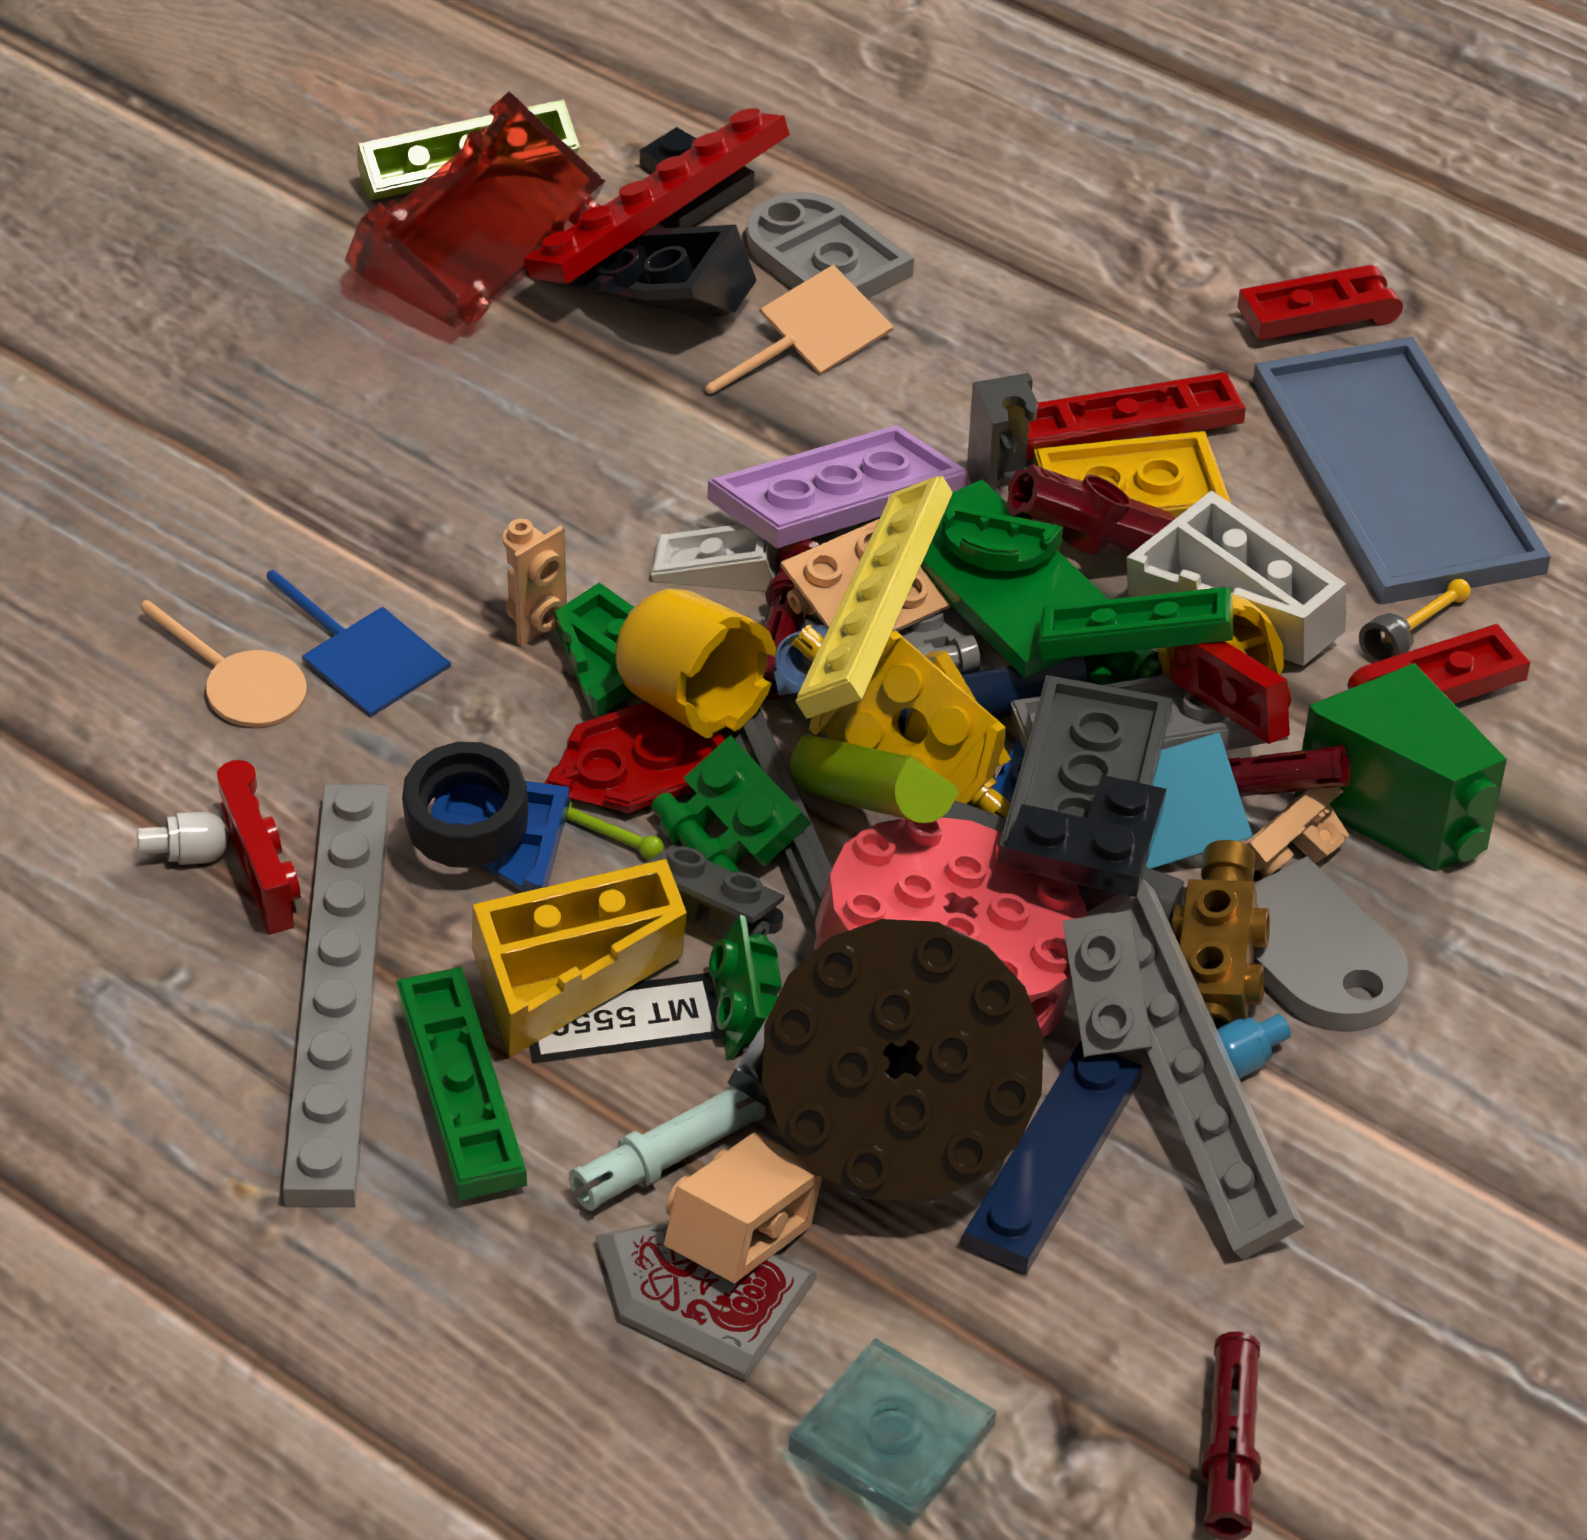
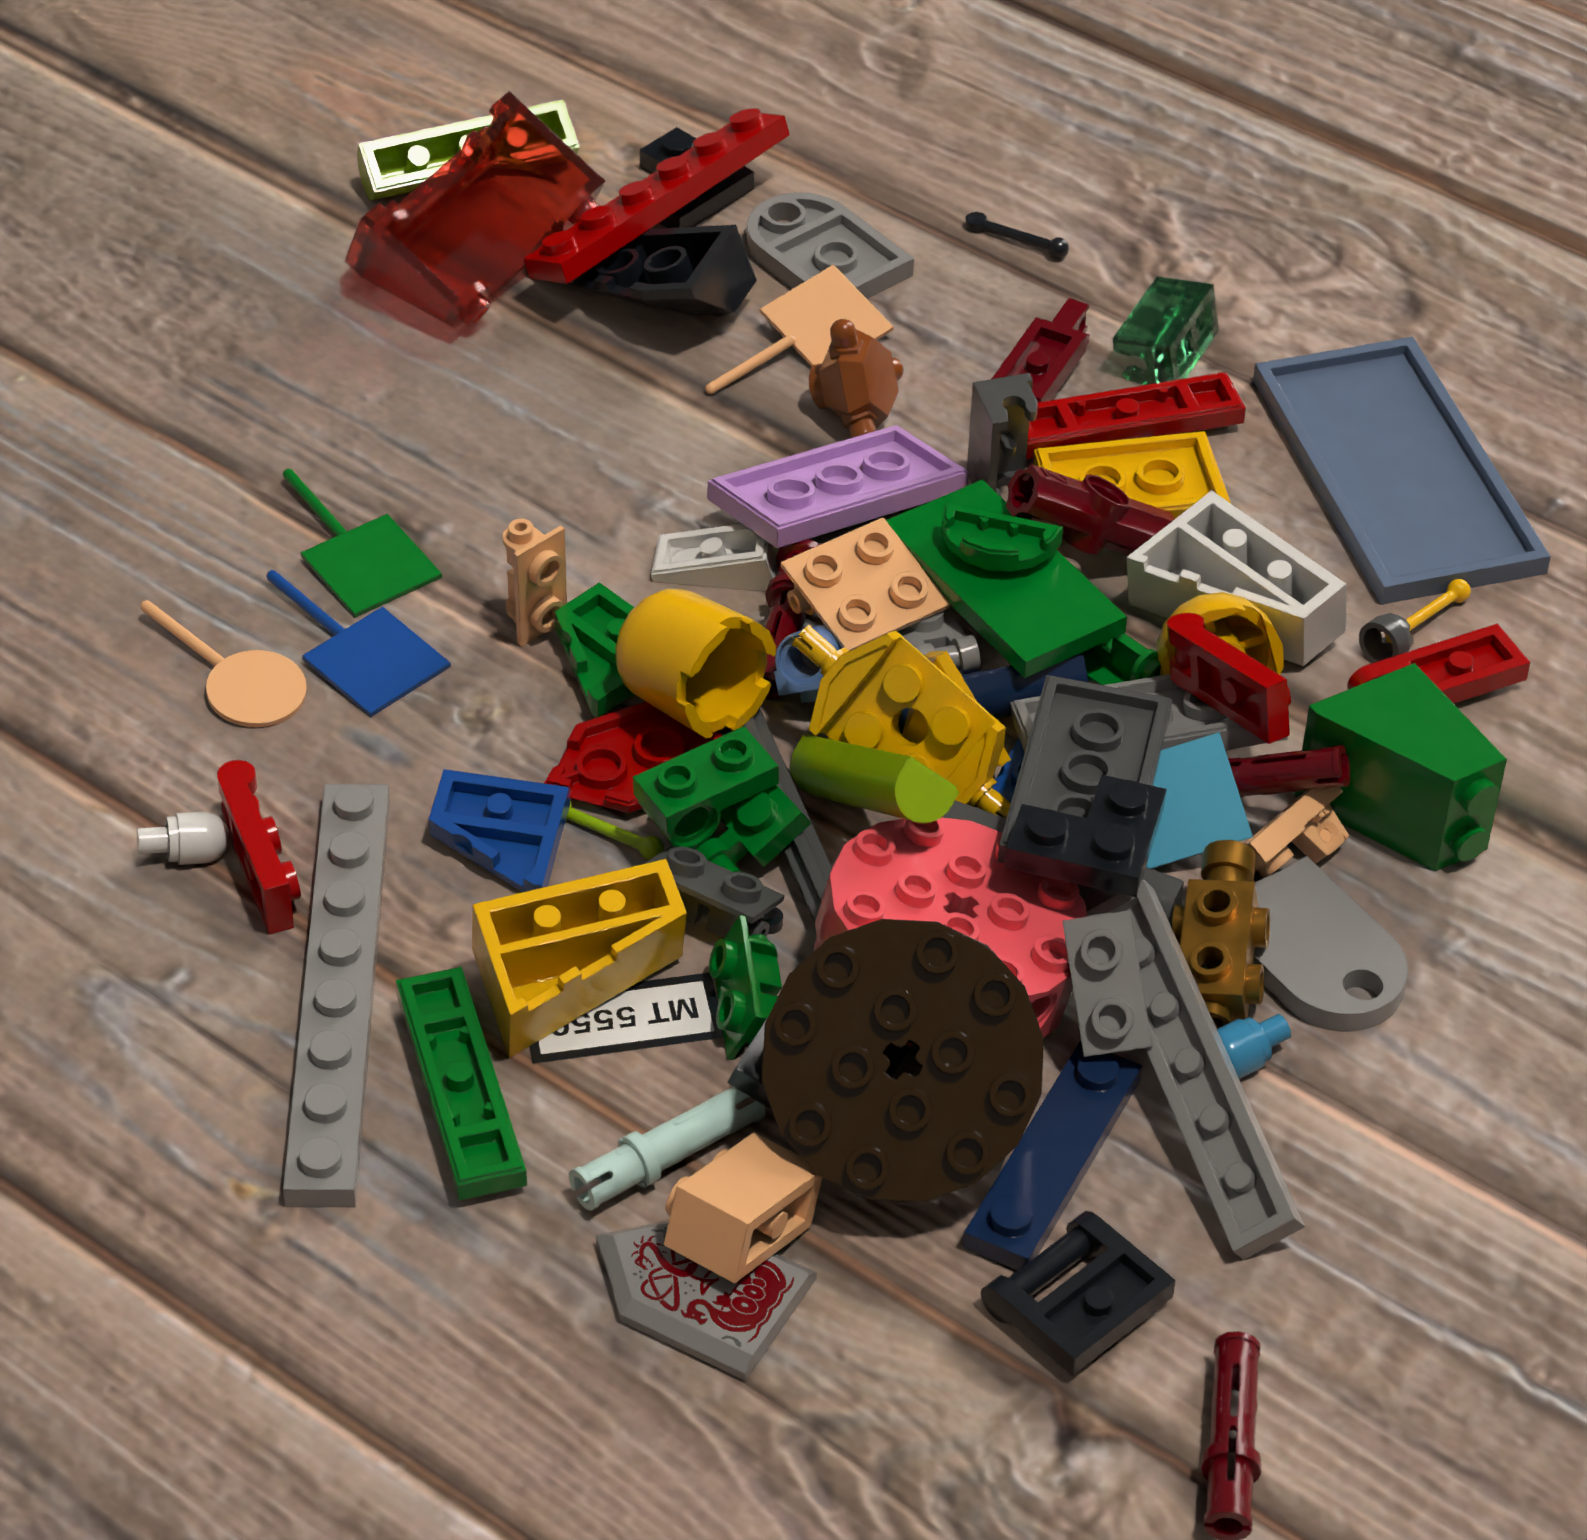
black tyre [402,742,529,868] -> none
clear light blue plate [788,1338,996,1527] -> none
light yellow tile [795,476,953,719] -> none
green tile [1039,587,1233,660] -> none
red plate [1237,265,1403,340] -> none
none -> green piece [283,468,442,618]
none -> green plate [633,726,779,848]
none -> dark orange rock [809,319,904,438]
none -> black hinge [965,212,1069,259]
none -> black plate [980,1211,1176,1376]
none -> dark red hinge [991,298,1090,402]
none -> clear green hinge [1112,276,1219,385]

